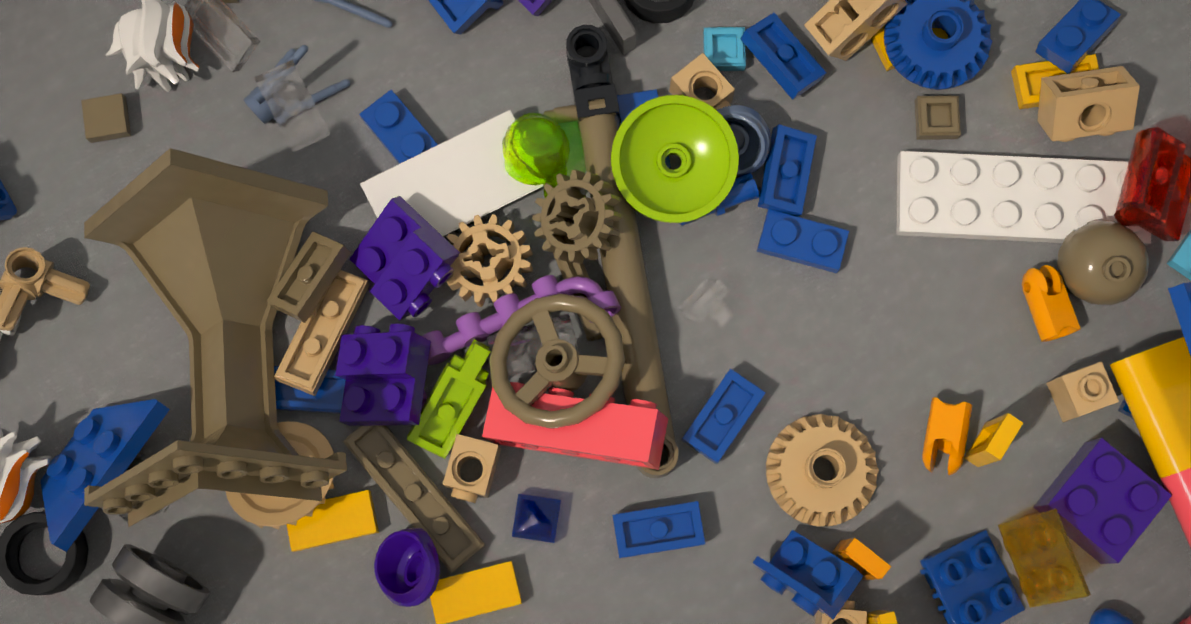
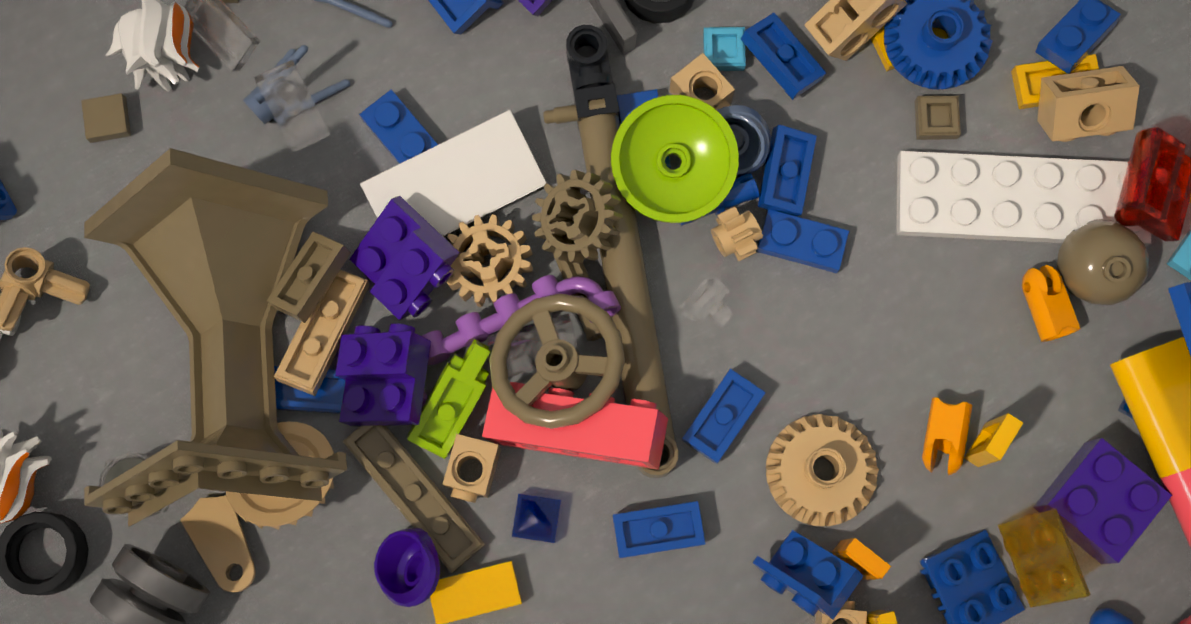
blue wing [40,399,170,552] -> none
yellow tile [286,490,379,552] -> none
clear neon green hat [502,113,570,199] -> none
tan brick [1046,361,1119,422] -> none
none -> tan piece [180,495,256,593]
none -> tan gear [711,206,763,261]

